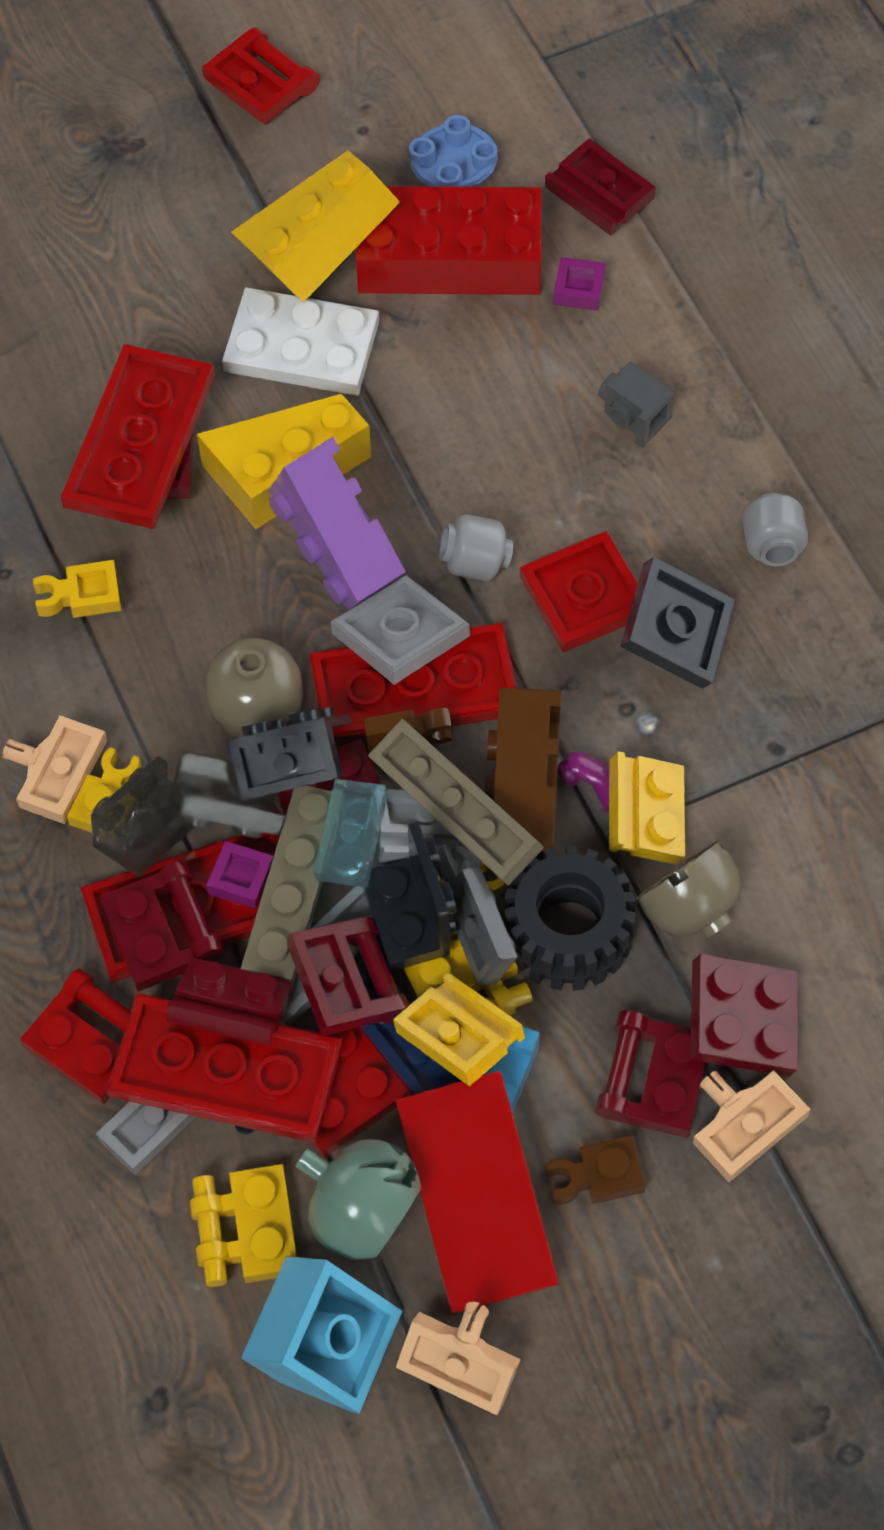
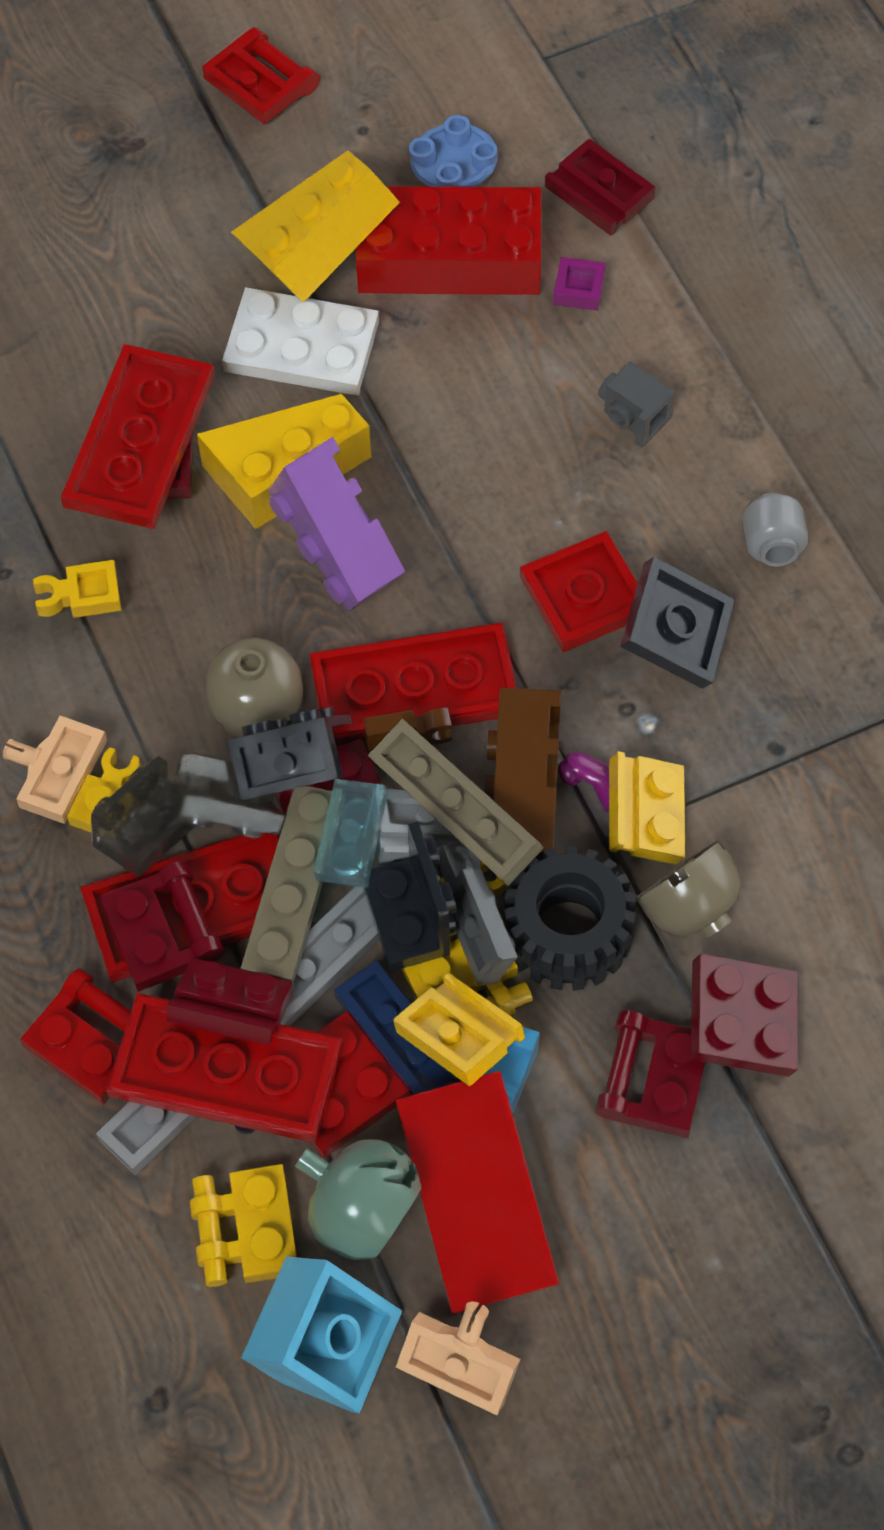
magenta plate [206,841,274,909] -> none
dark red plate [287,916,409,1036] -> none
light grey tile [331,575,470,685] -> none
light grey head [439,514,513,581] -> none
reddish brown plate [545,1135,646,1205] -> none
light nougat plate [693,1070,811,1182] -> none

